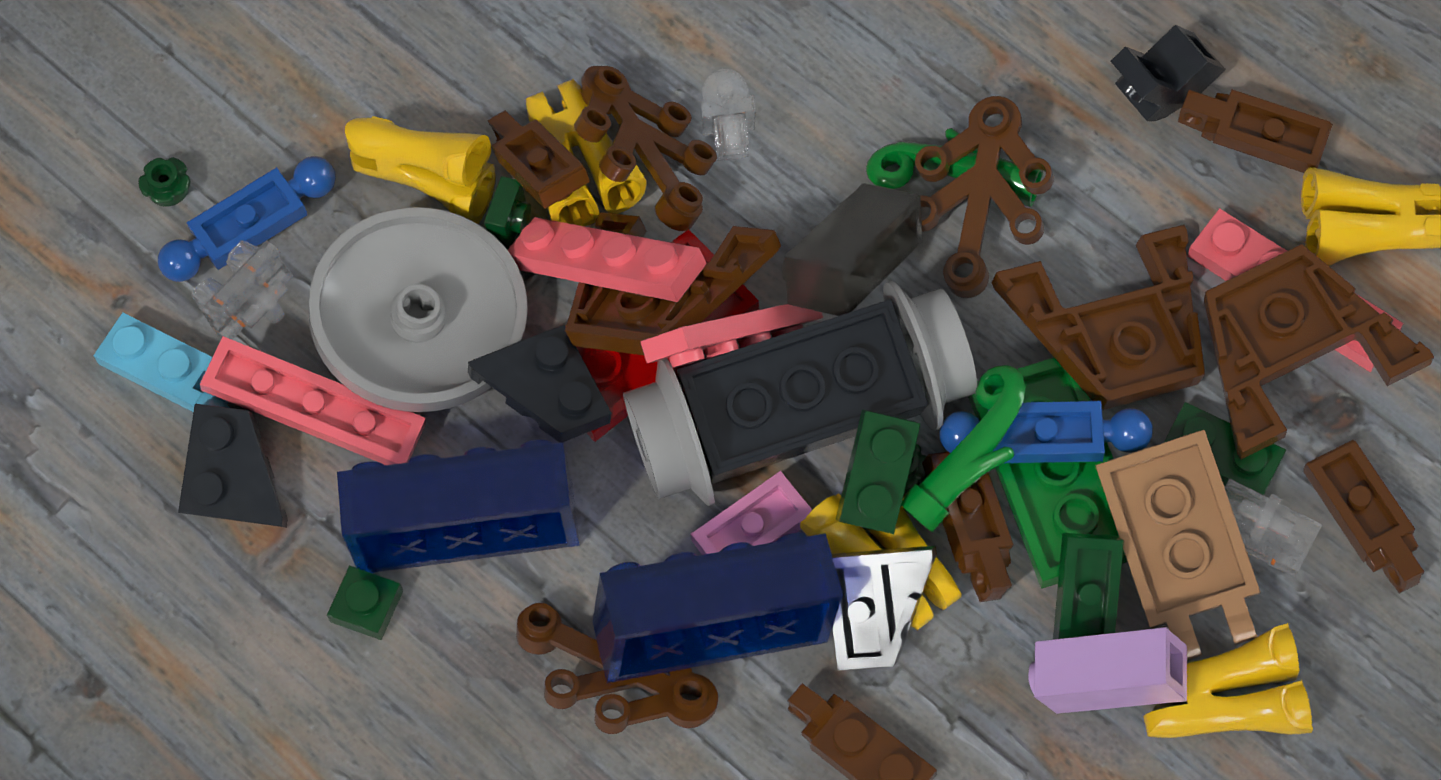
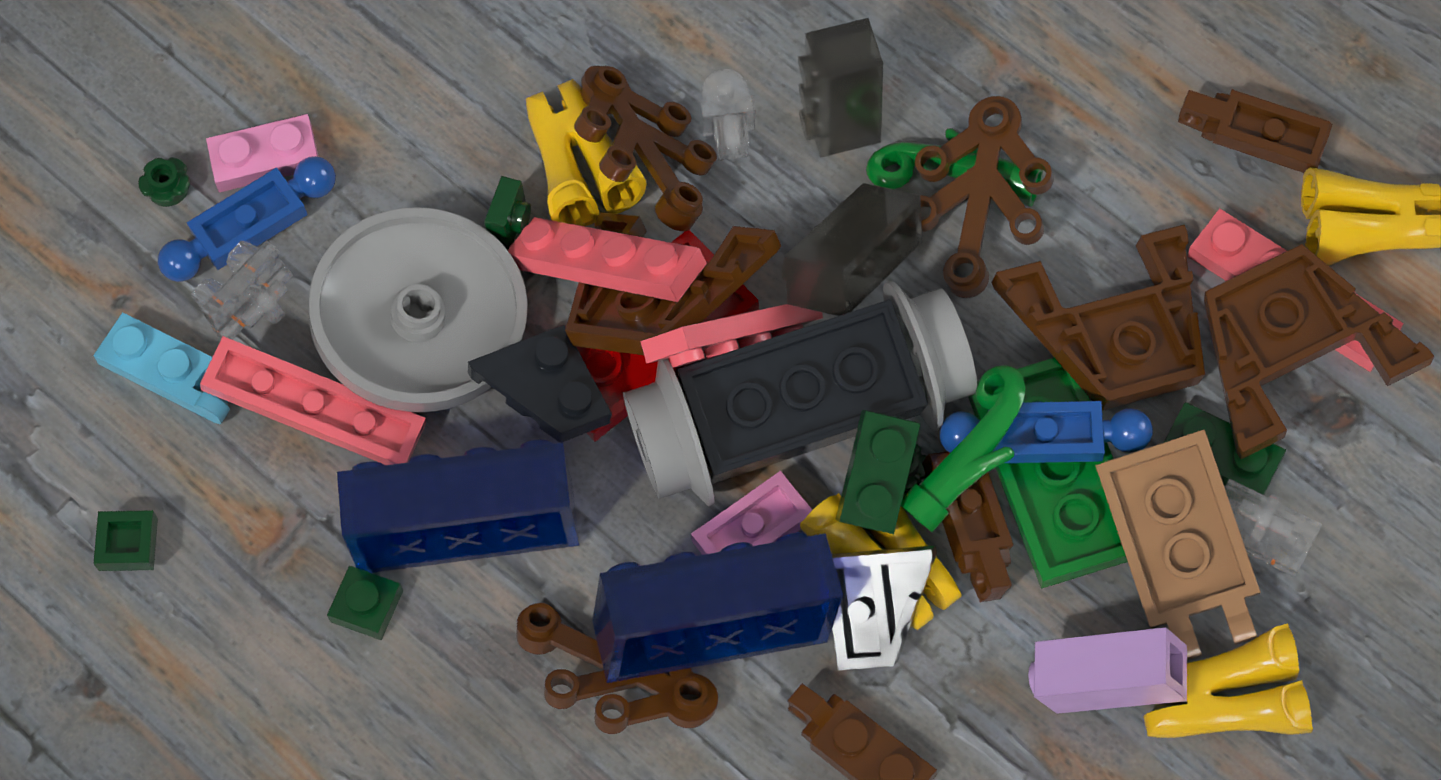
black wing [178,404,288,528] -> none
yellow piece [345,116,496,224] -> none
reddish brown hinge [487,110,590,209] -> none
dark green plate [1053,533,1124,640] -> none
black brick [1110,25,1226,122] -> none
reddish brown hinge [1303,440,1424,594] -> none
none -> dark green plate [93,510,158,571]
none -> bright pink plate [206,114,319,193]
none -> clear smoke brick [798,18,883,158]

